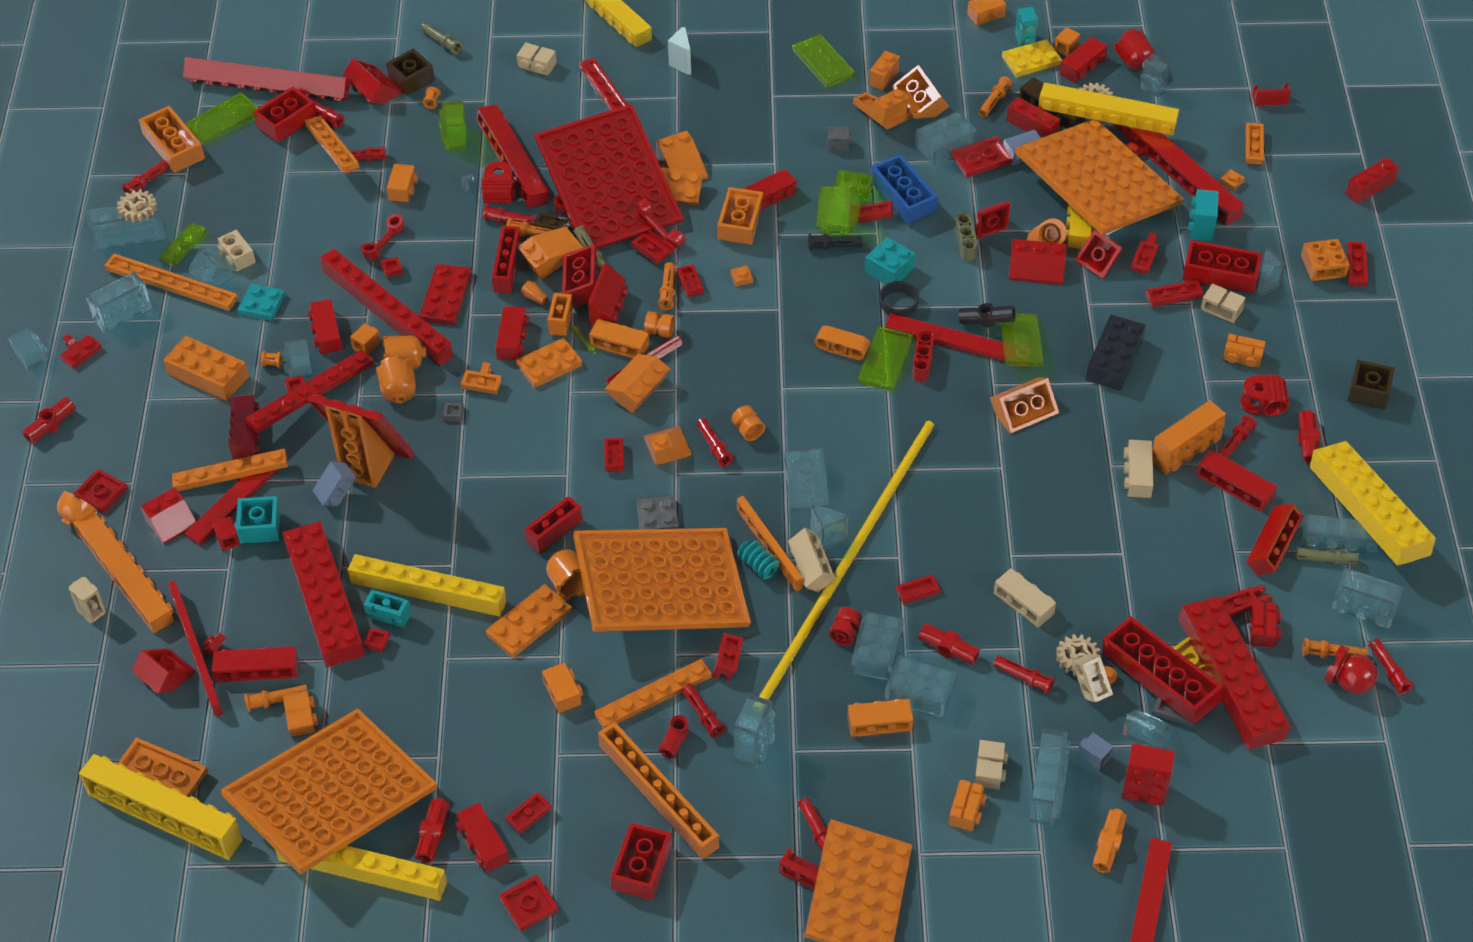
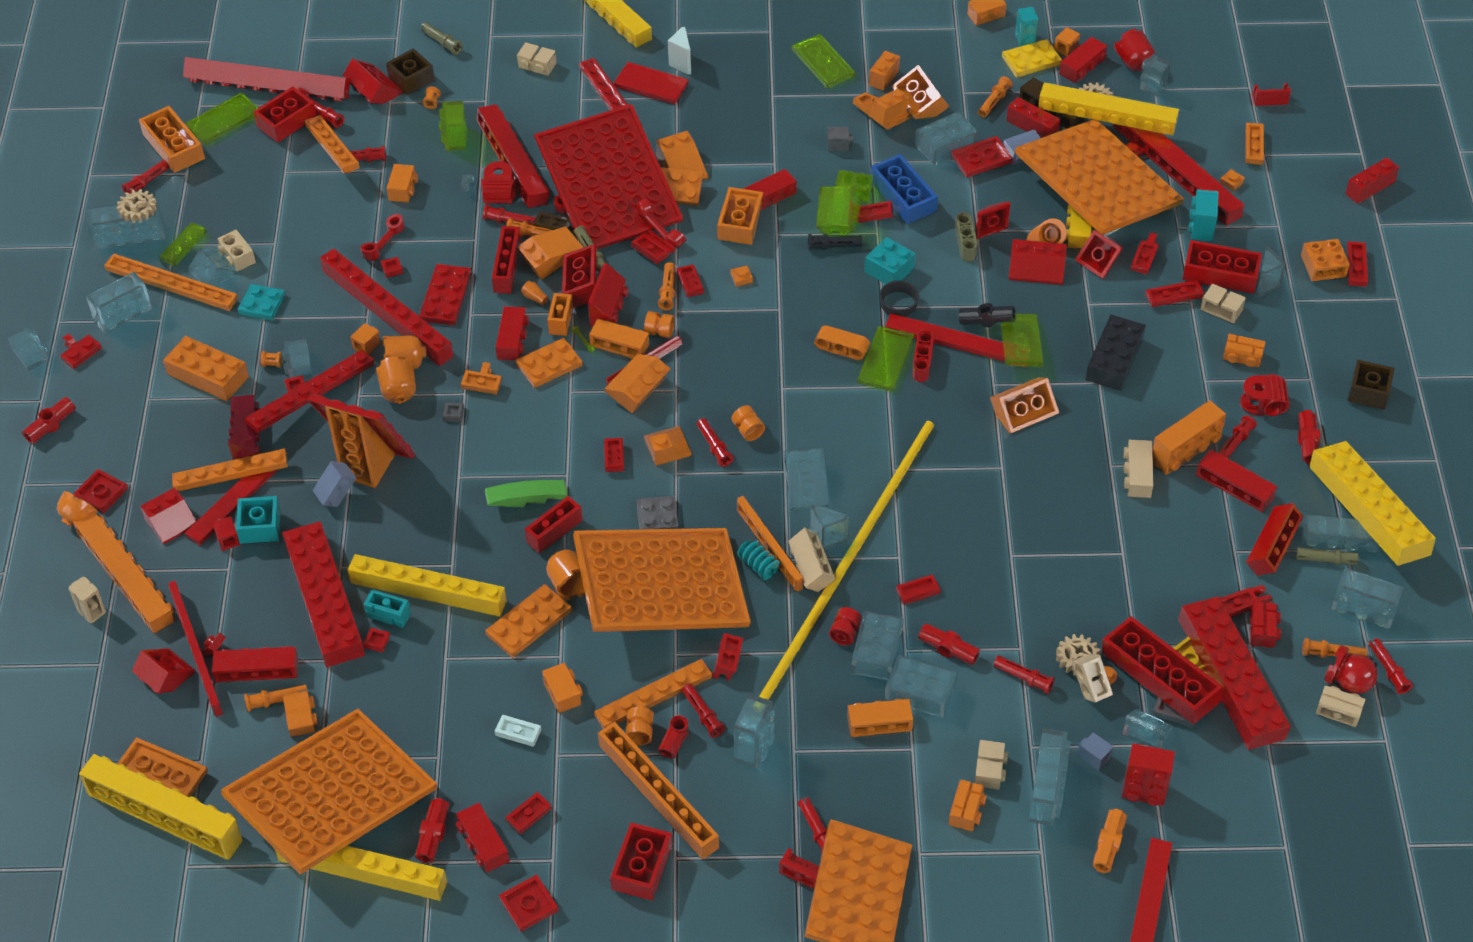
red brick [308,299,342,354] -> none
tan brick [994,568,1056,628] -> none
none -> bright green slope [485,480,568,507]
none -> light aqua plate [495,715,541,747]
none -> red tile [614,62,689,105]
none -> orange wheel [625,706,654,746]
none -> tan brick [1316,686,1365,727]

